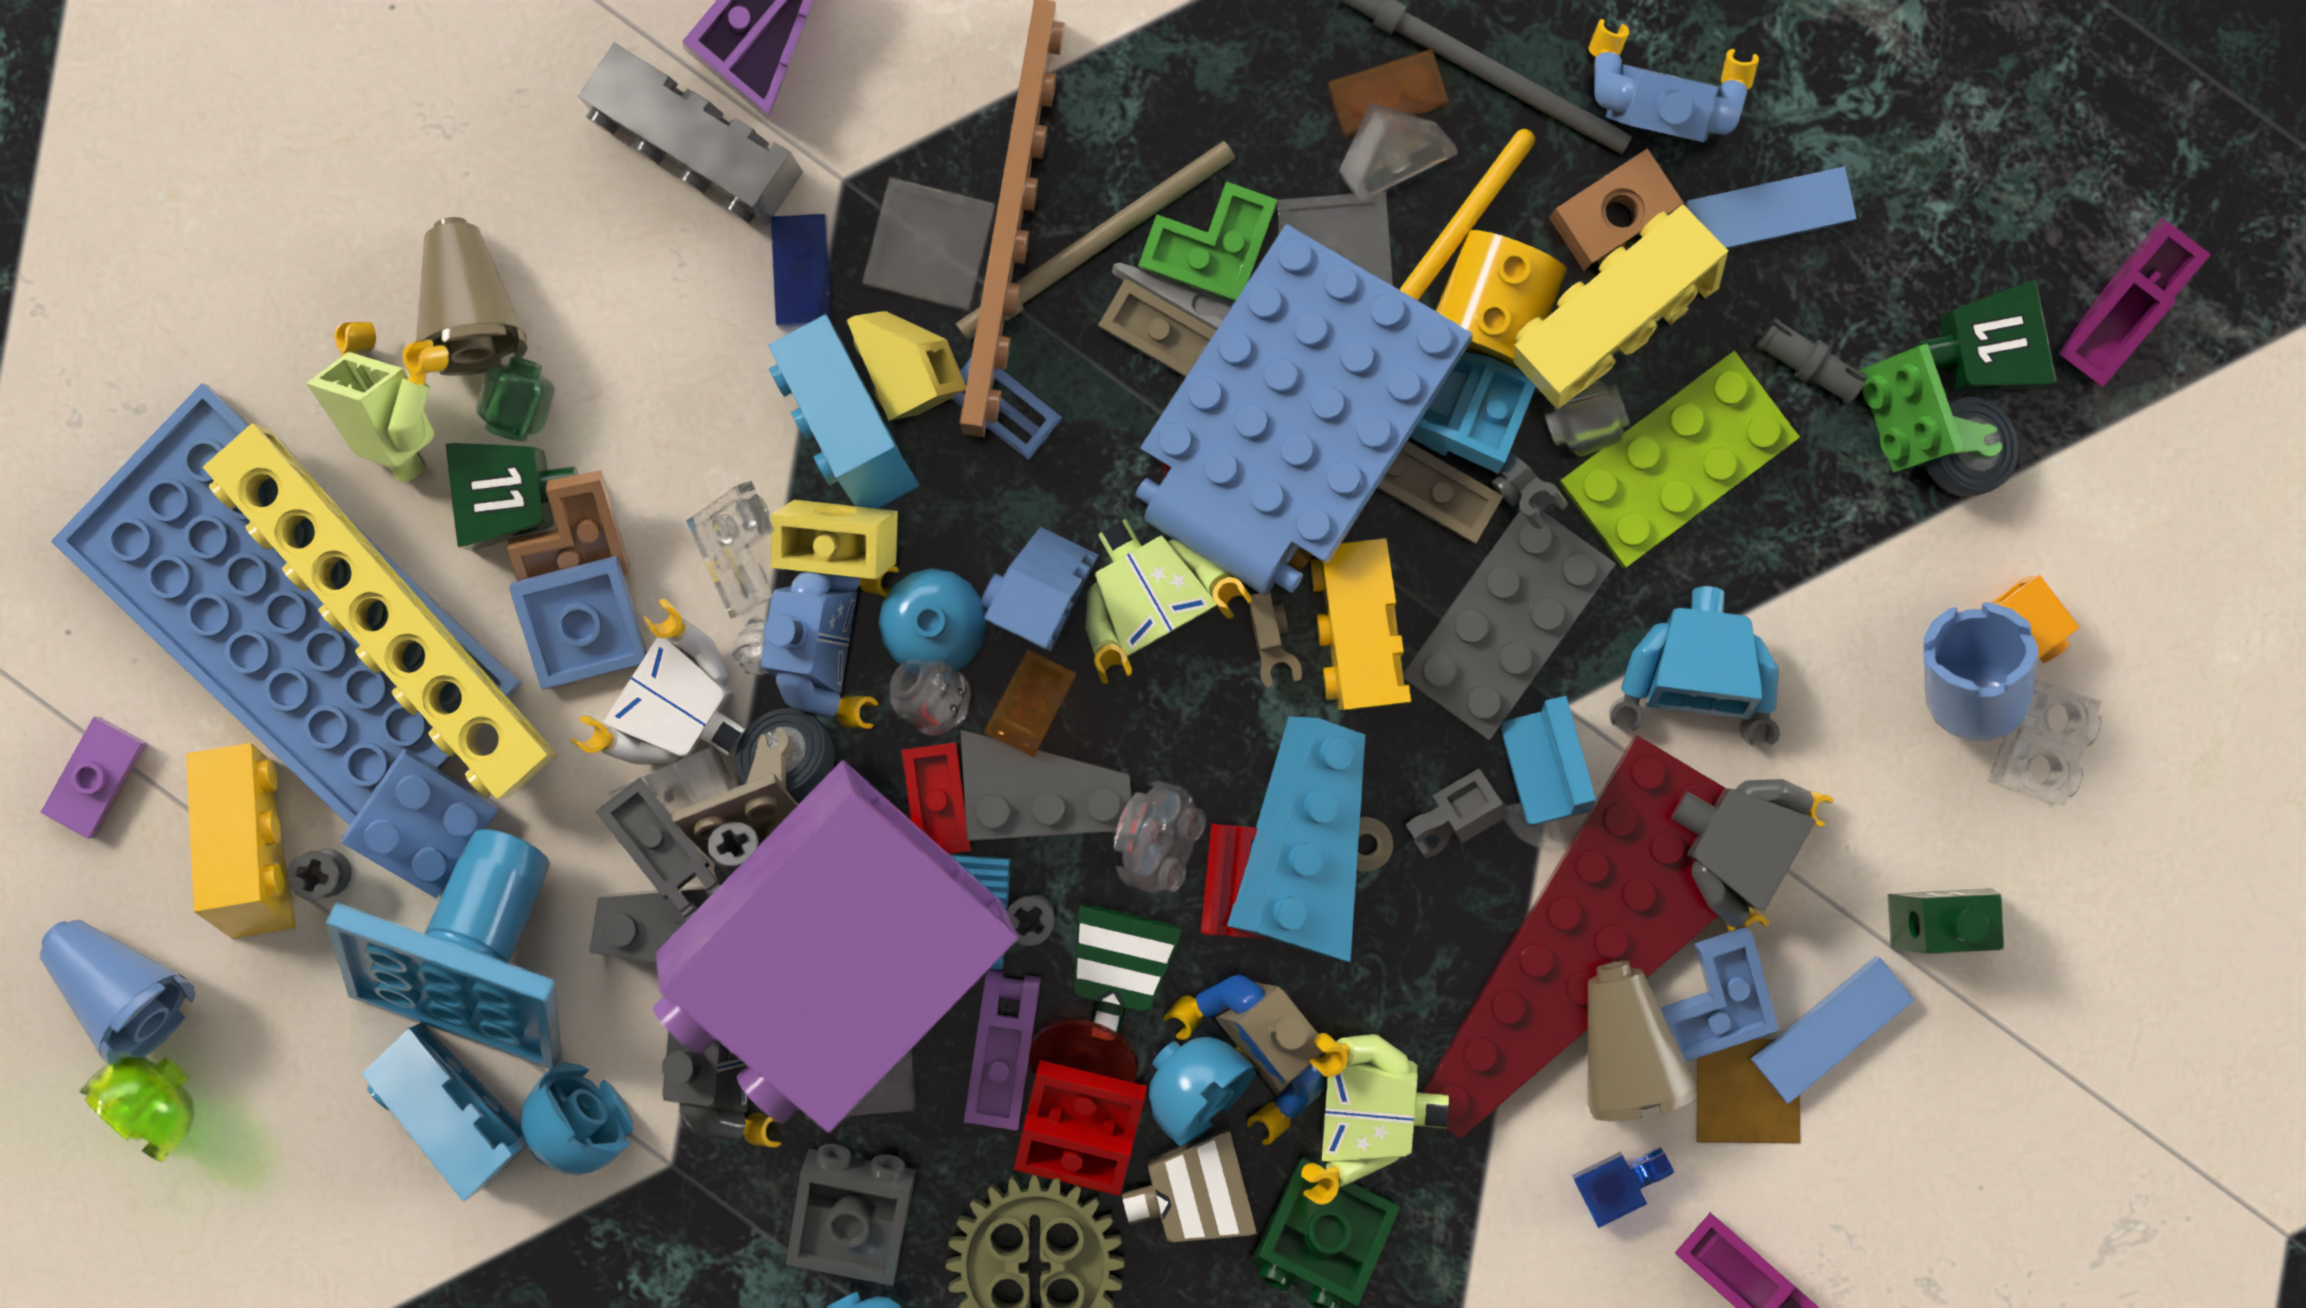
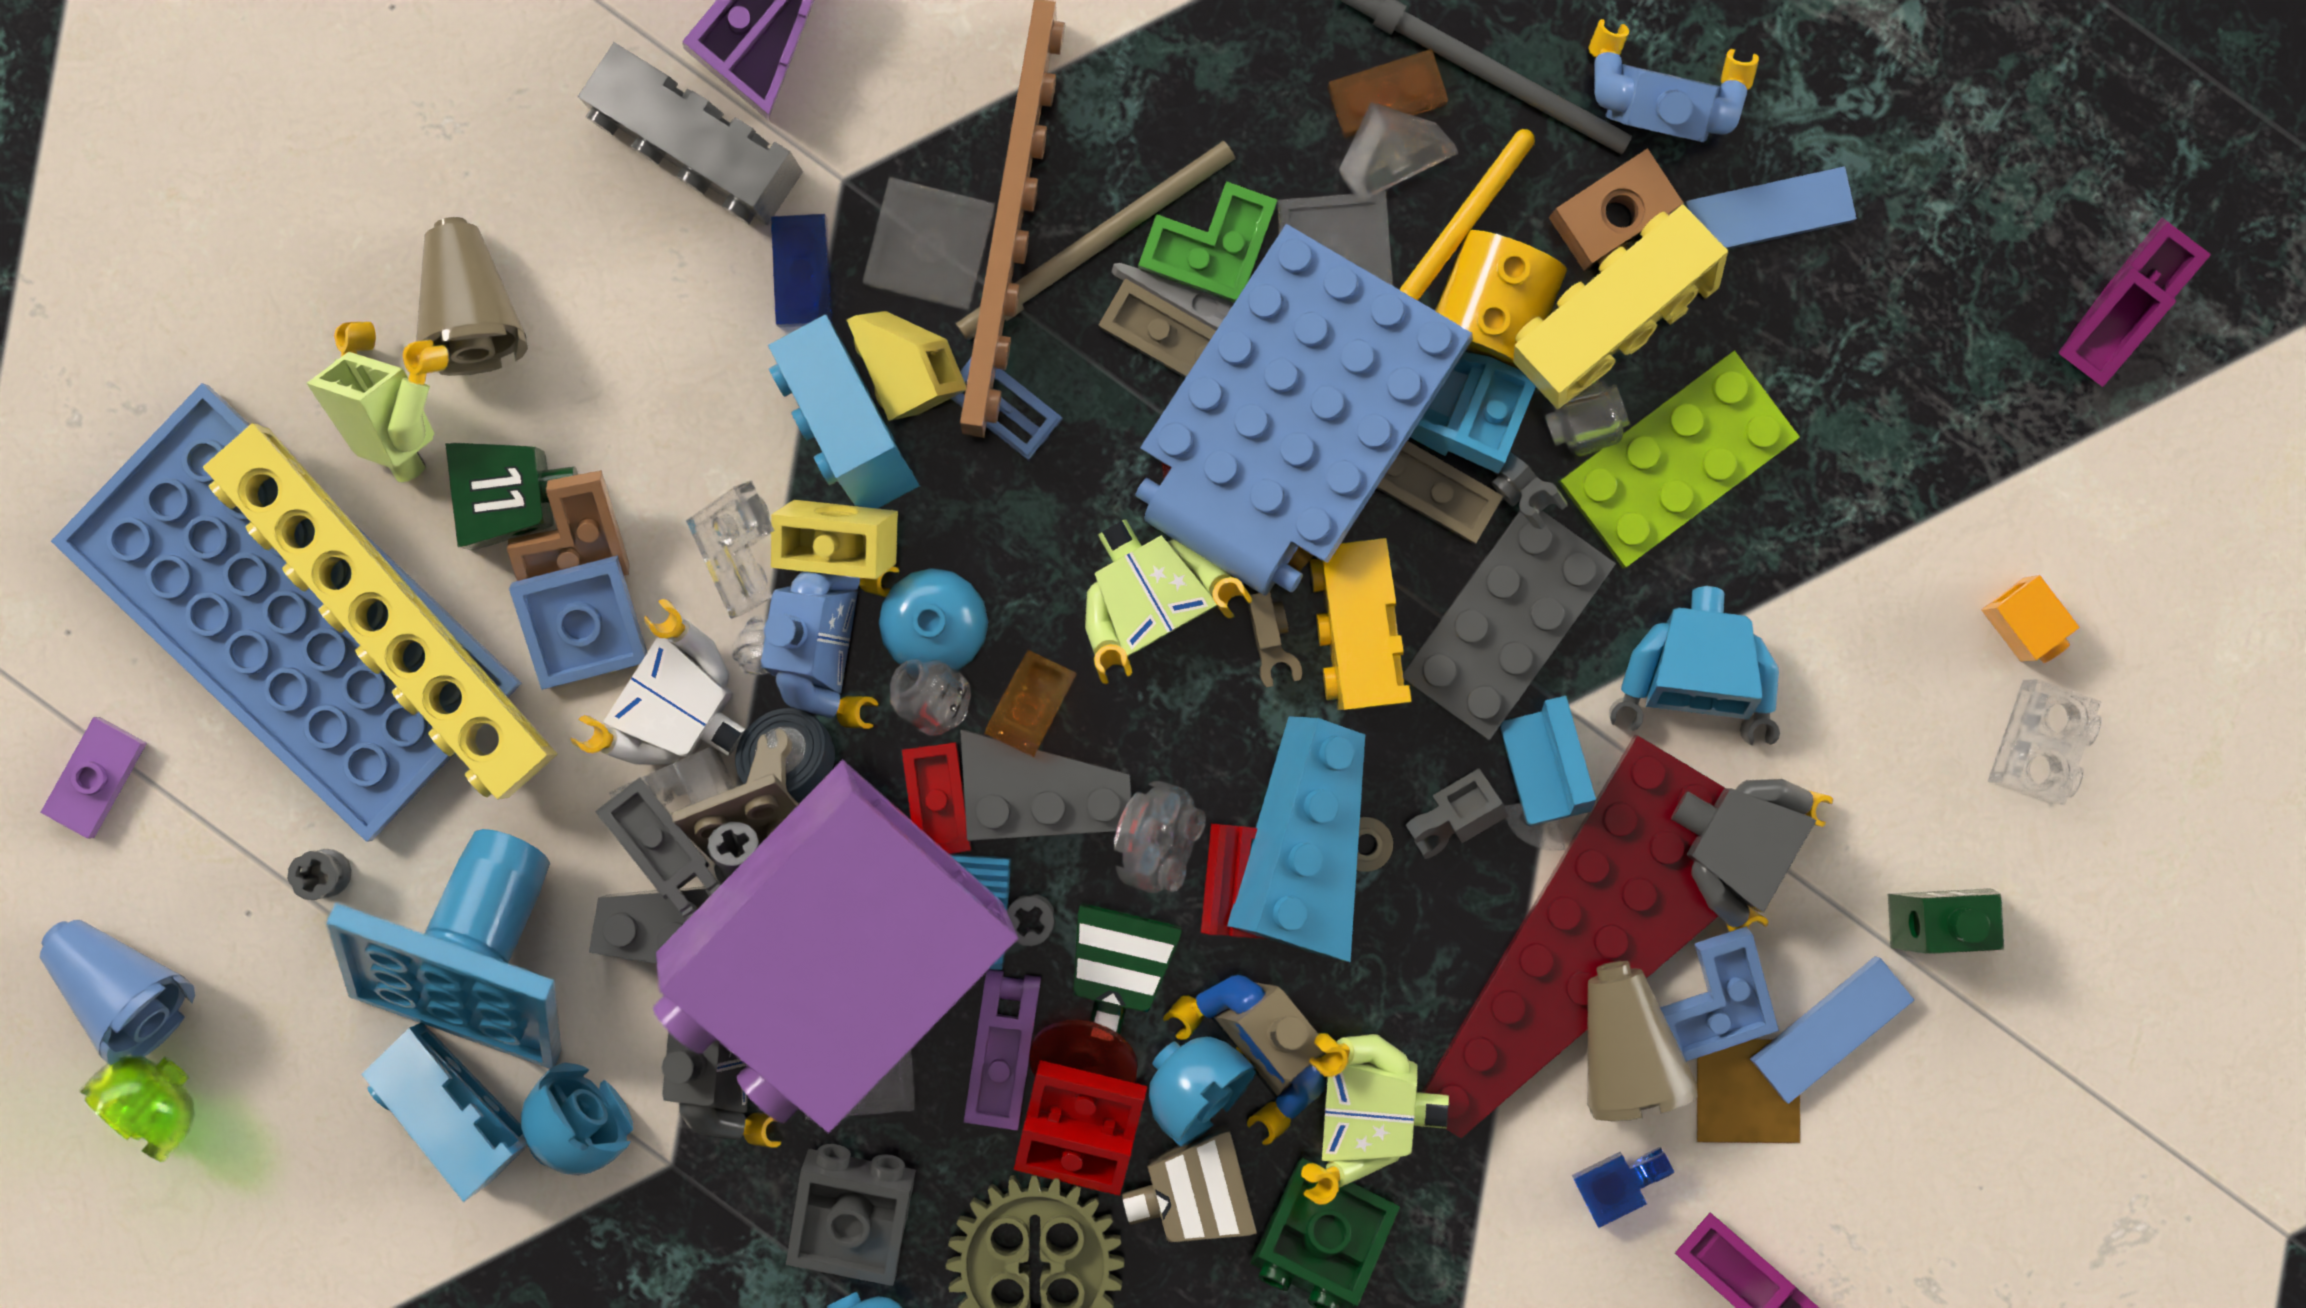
yellow wedge [186,743,296,939] -> none
medium blue plate [341,748,499,898] -> none
clear green head [476,356,555,441] -> none
medium blue wedge [981,527,1098,652] -> none
dark grey pin [1756,317,1868,404] -> none
bright green plate [1858,343,2018,496] -> none
dark green torso [1916,280,2056,391] -> none
medium blue cylinder [1924,603,2038,741] -> none

